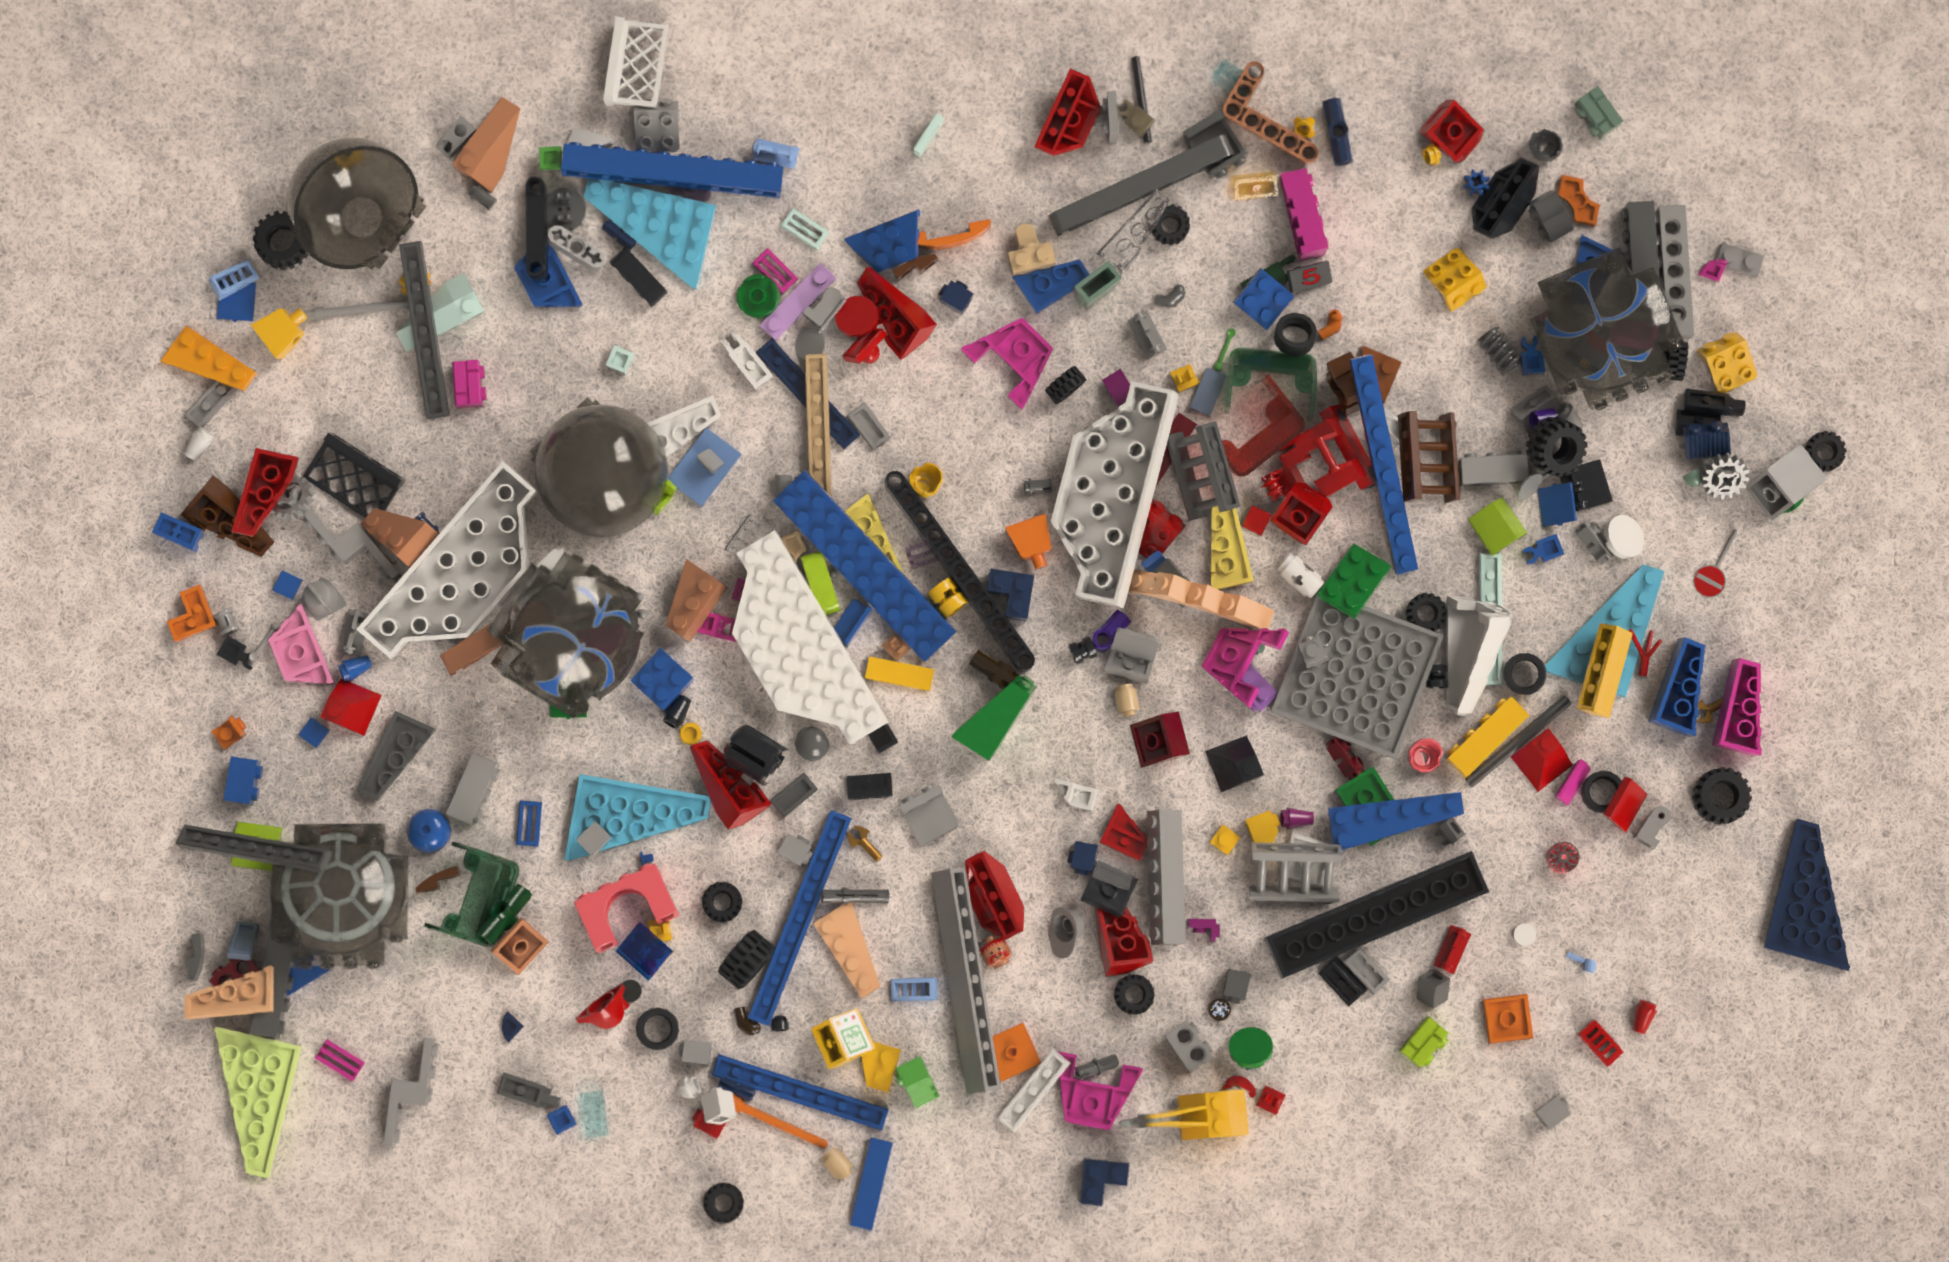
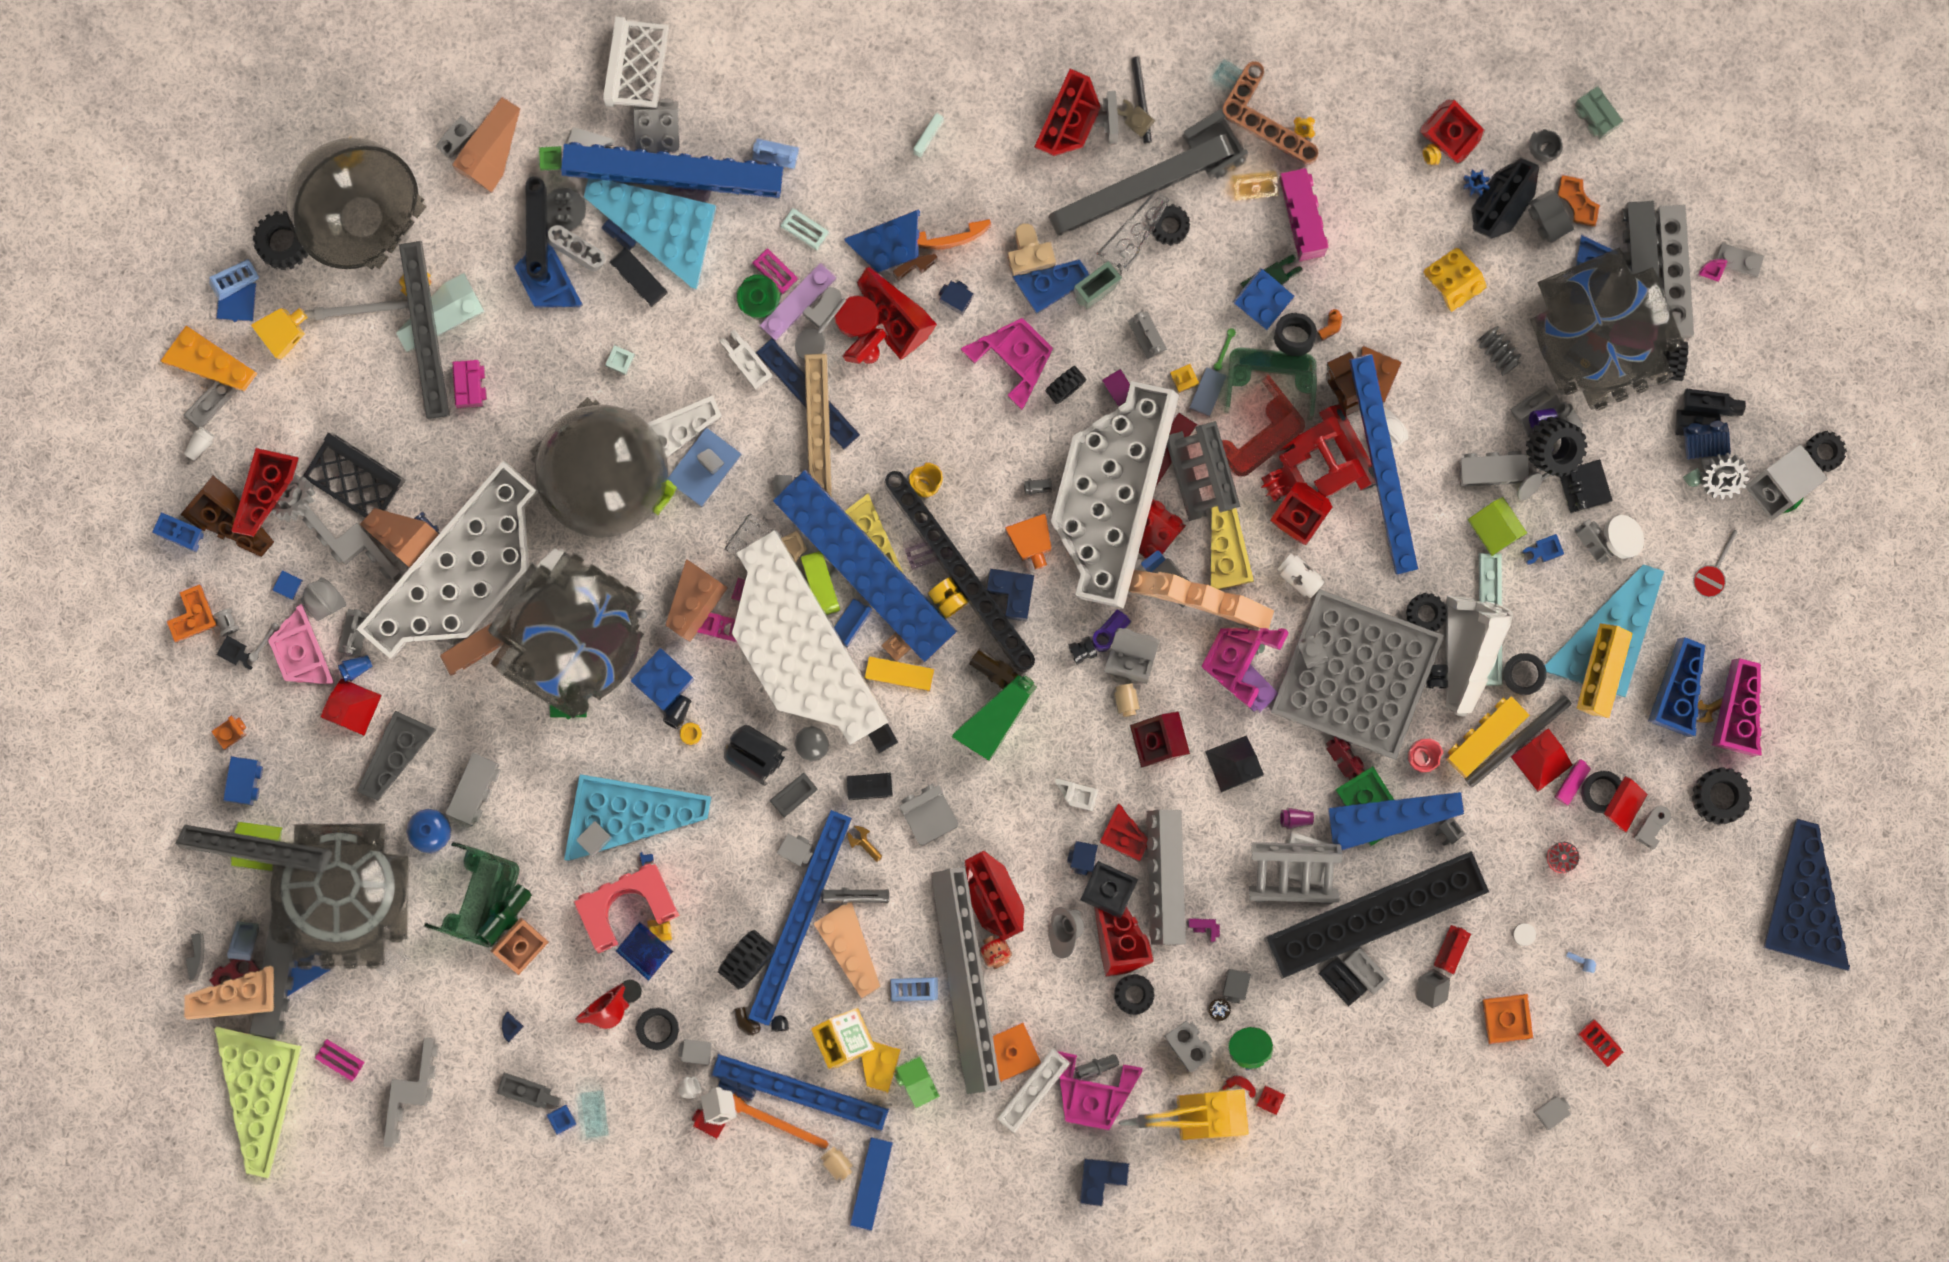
blue tile [298,717,330,748] -> none
reddish brown slope [415,866,461,894] -> none
dark grey pin [468,184,497,210] -> none
blue tile [516,800,542,847] -> none
red wedge [690,740,771,830] -> none
black tyre [702,882,742,922] -> none
black tyre [703,1182,744,1224] -> none
light grey tile [847,402,891,451] -> none
clear piece [1092,845,1138,891] -> none
dark grey arm [1155,285,1186,307] -> none
yellow plate [1209,824,1241,856] -> none
red slope [1242,505,1272,536] -> none
yellow slope [1244,810,1280,843] -> none
dark grey tile [1286,261,1333,293] -> none
green plate [1317,543,1391,620] -> none
dark blue piece [1322,98,1354,166] -> none
reddish brown fence [1398,411,1461,503] -> none
lime brick [1399,1016,1449,1068] -> none
blue plate [1520,336,1545,376] -> none
blue piece [1538,482,1577,527] -> none
red plant [1629,629,1662,676] -> none
red cone [1632,999,1657,1034] -> none
yellow bracket [1697,332,1757,393] -> none

